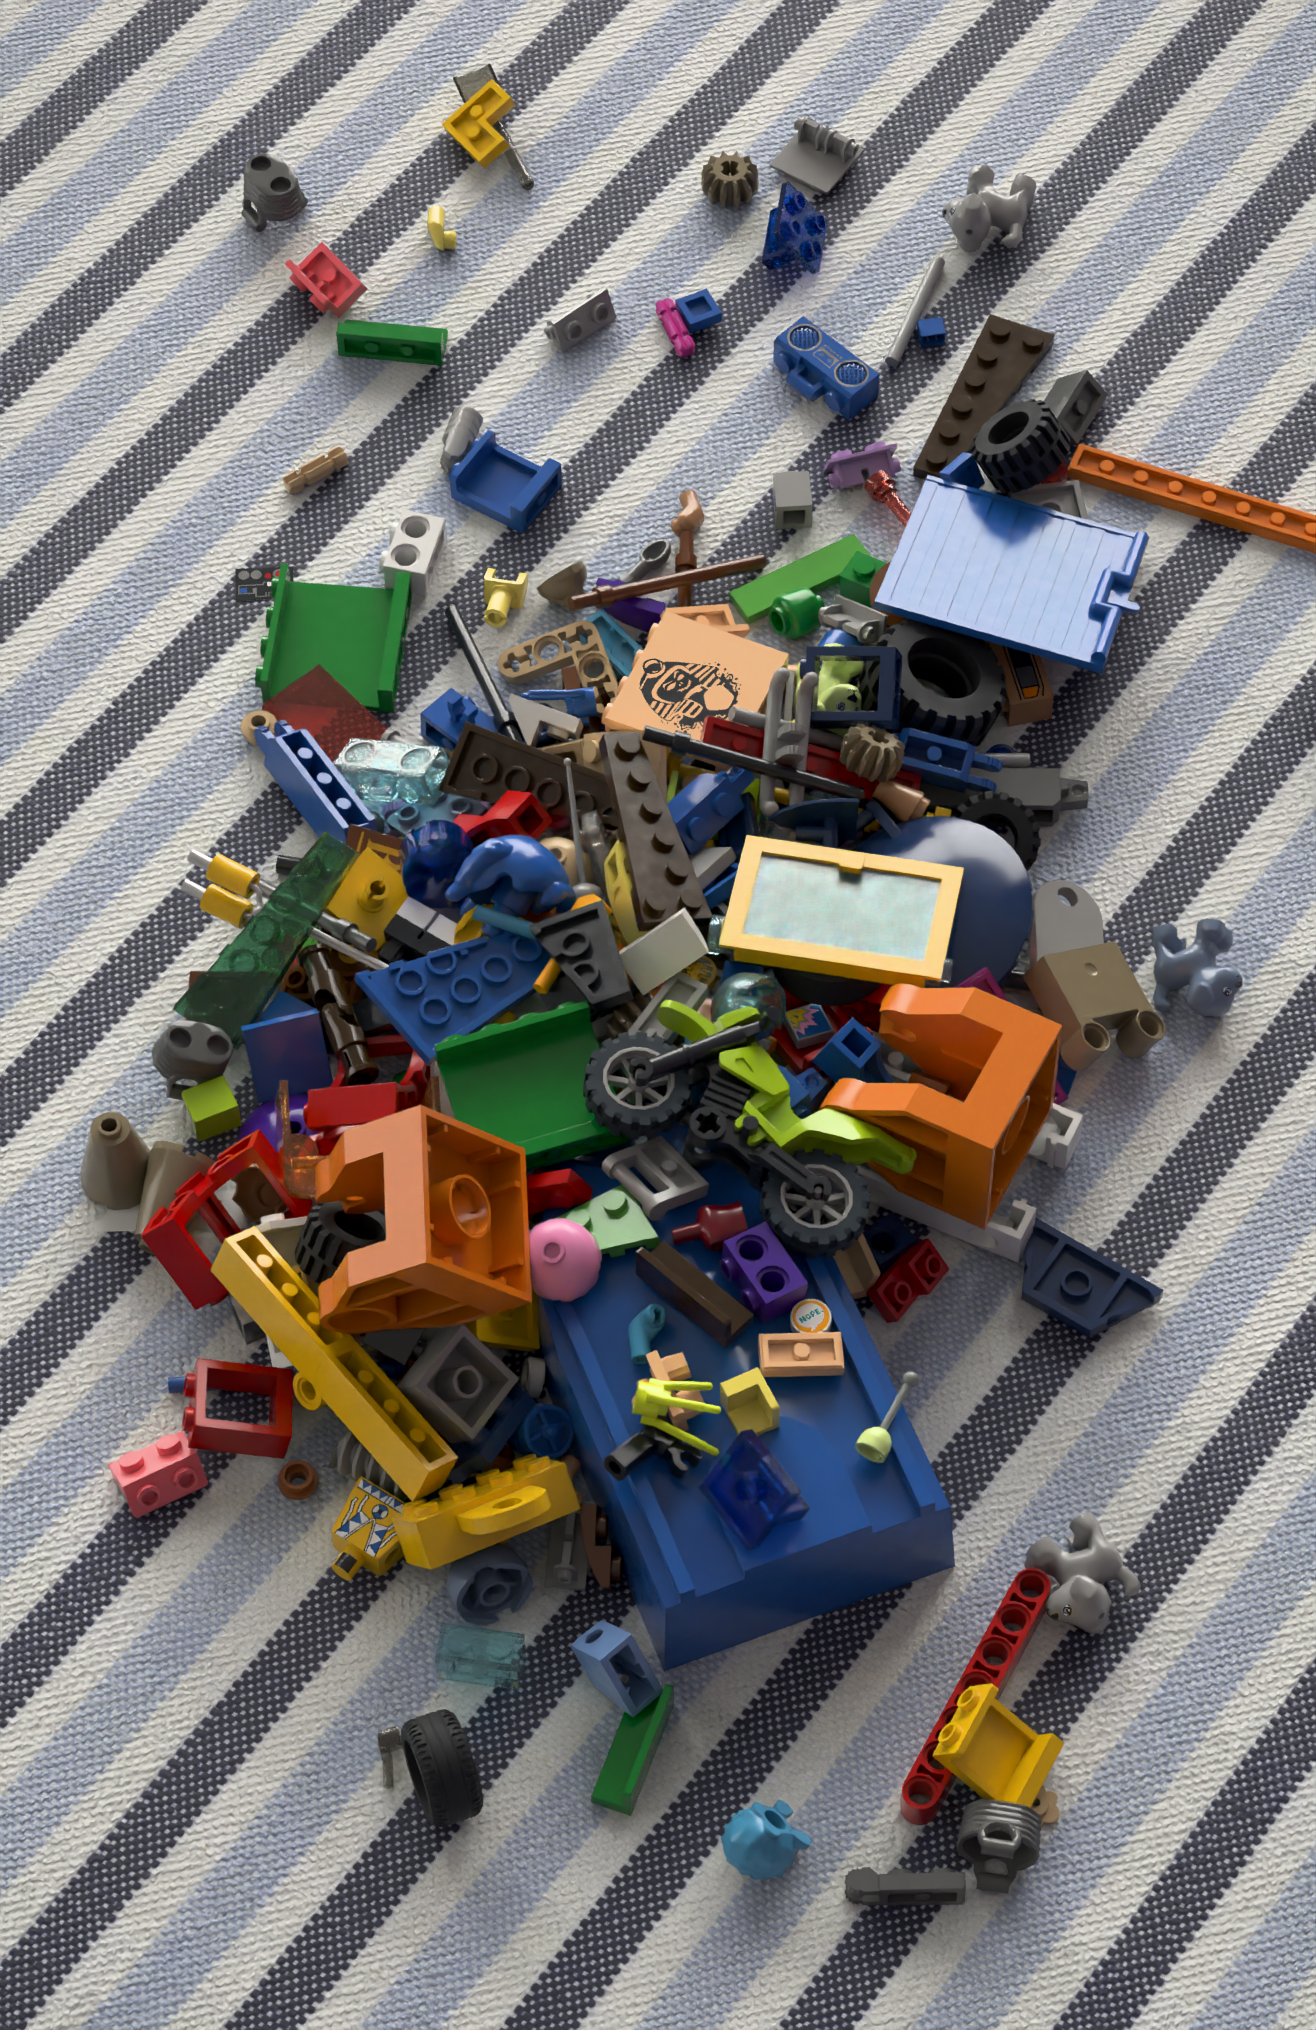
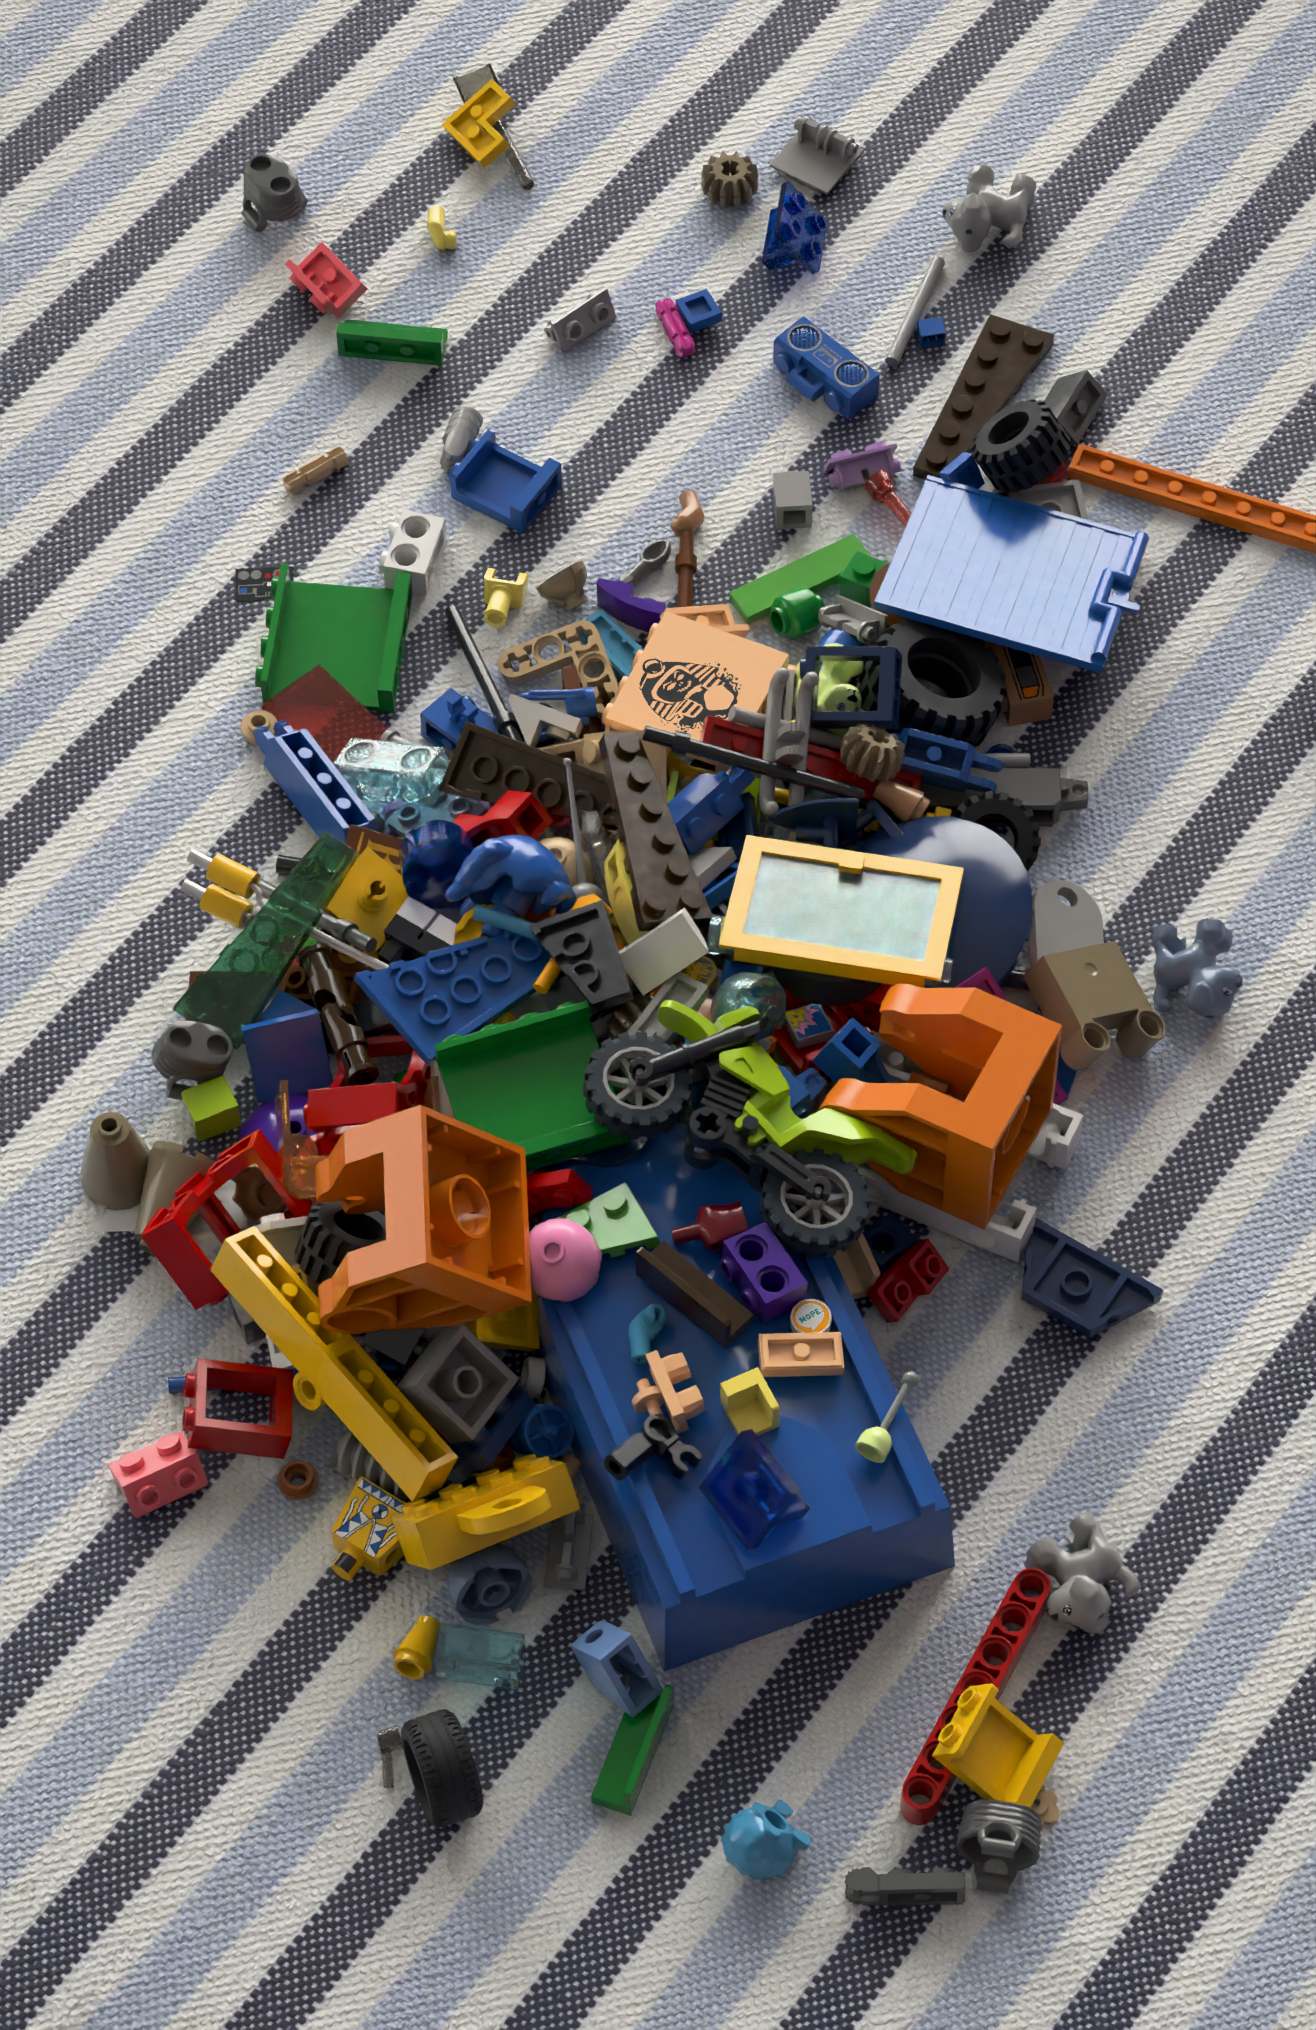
reddish brown bar [567,554,766,611] -> none
reddish brown slope [580,1504,623,1591] -> none
light grey plate [602,1136,709,1221] -> none
neon yellow plant [632,1378,721,1456] -> none
none -> yellow cone [393,1615,441,1679]

